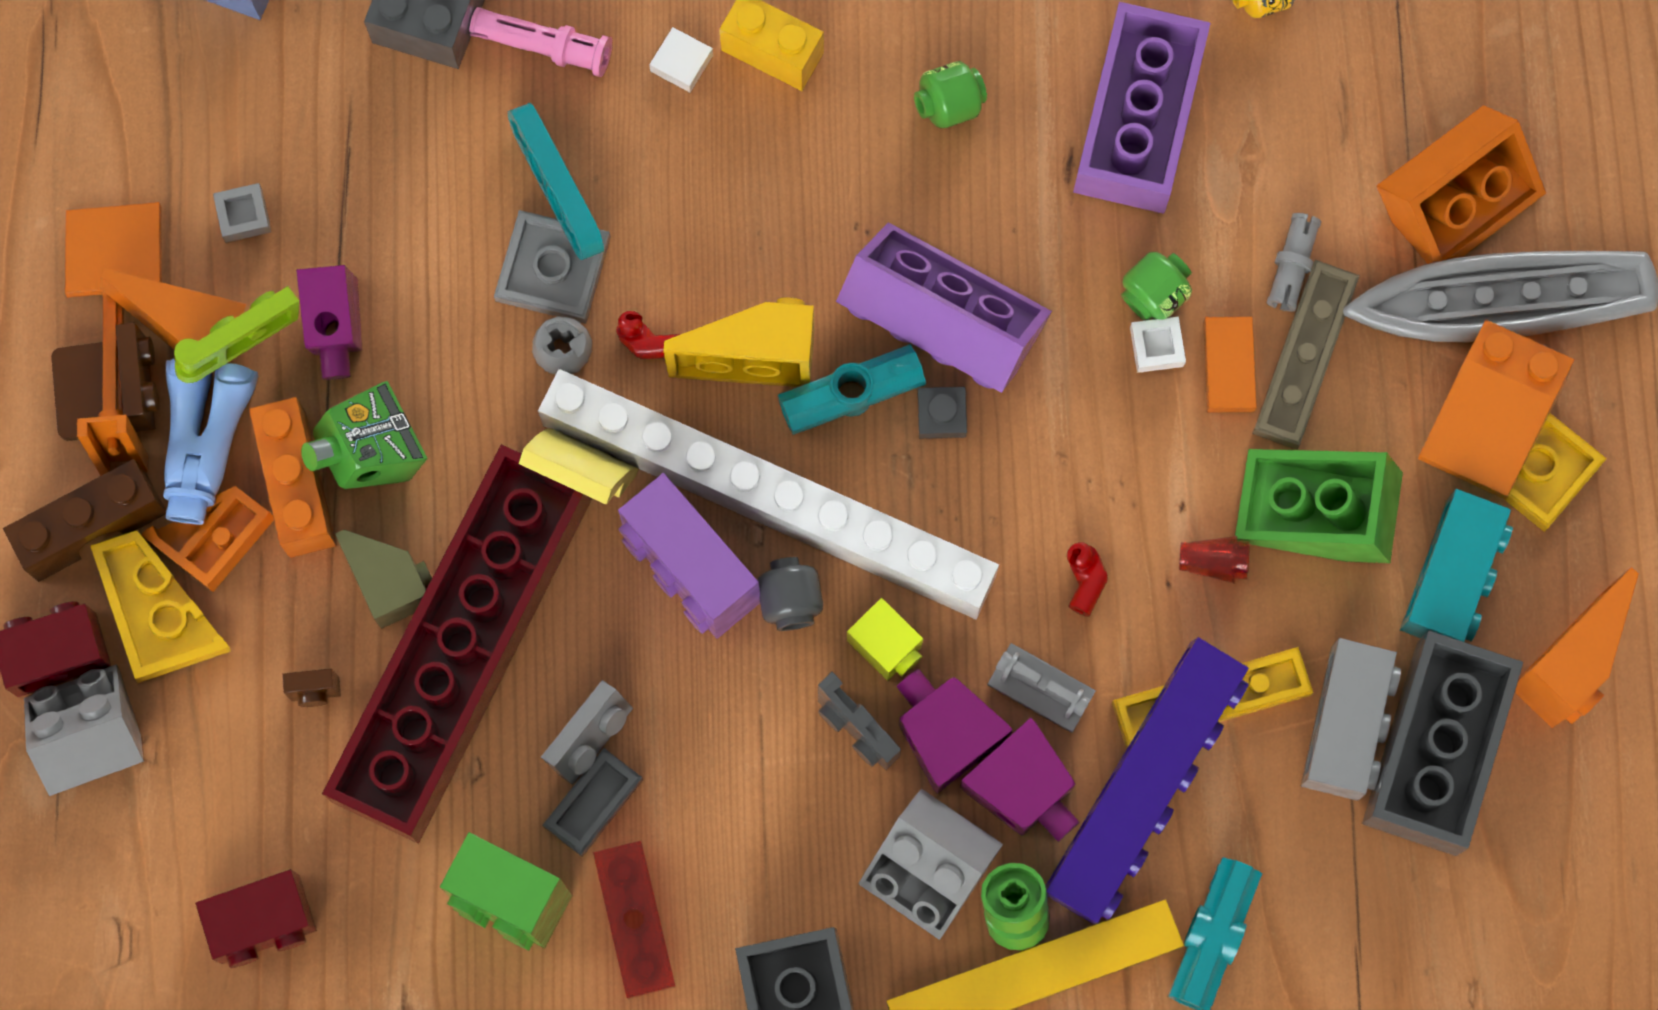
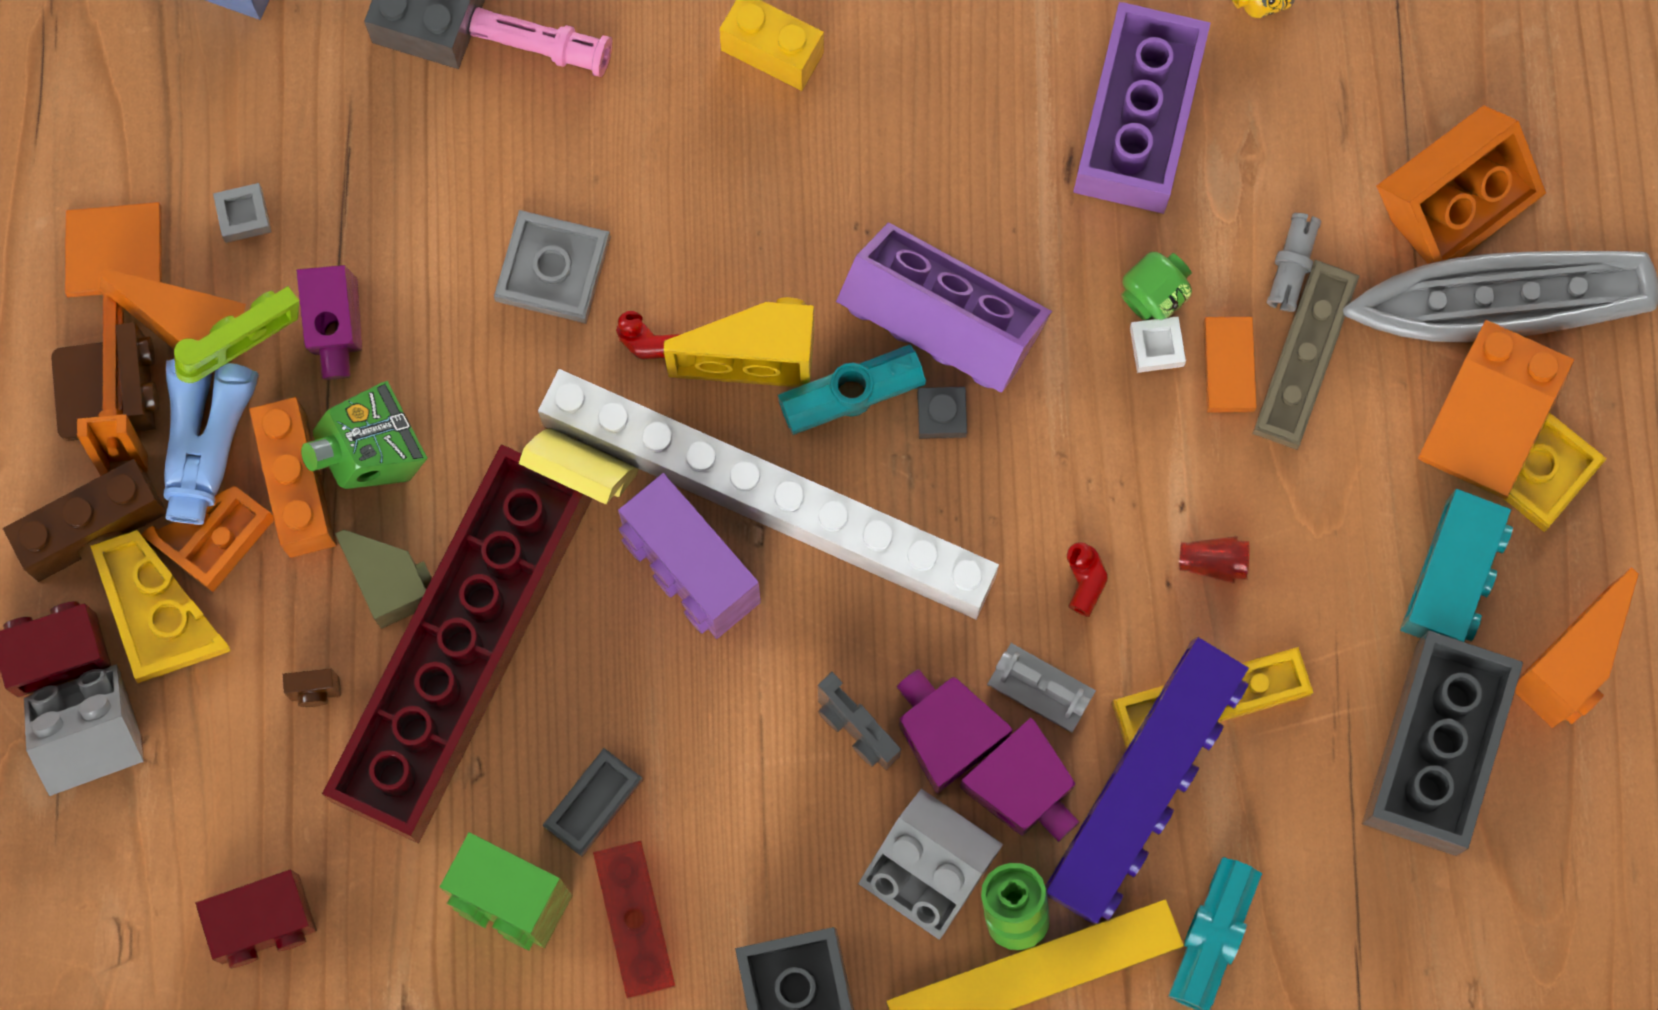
teal beam [507,103,604,260] -> none
light grey piece [532,316,592,375] -> none
light grey plate [541,680,633,785] -> none
white tile [649,27,713,93] -> none
dark grey head [757,557,823,631] -> none
neon yellow brick [847,598,923,681] -> none
bright green head [914,61,987,129] -> none
bright green slope [1235,449,1403,563] -> none
light grey brick [1301,638,1401,801] -> none

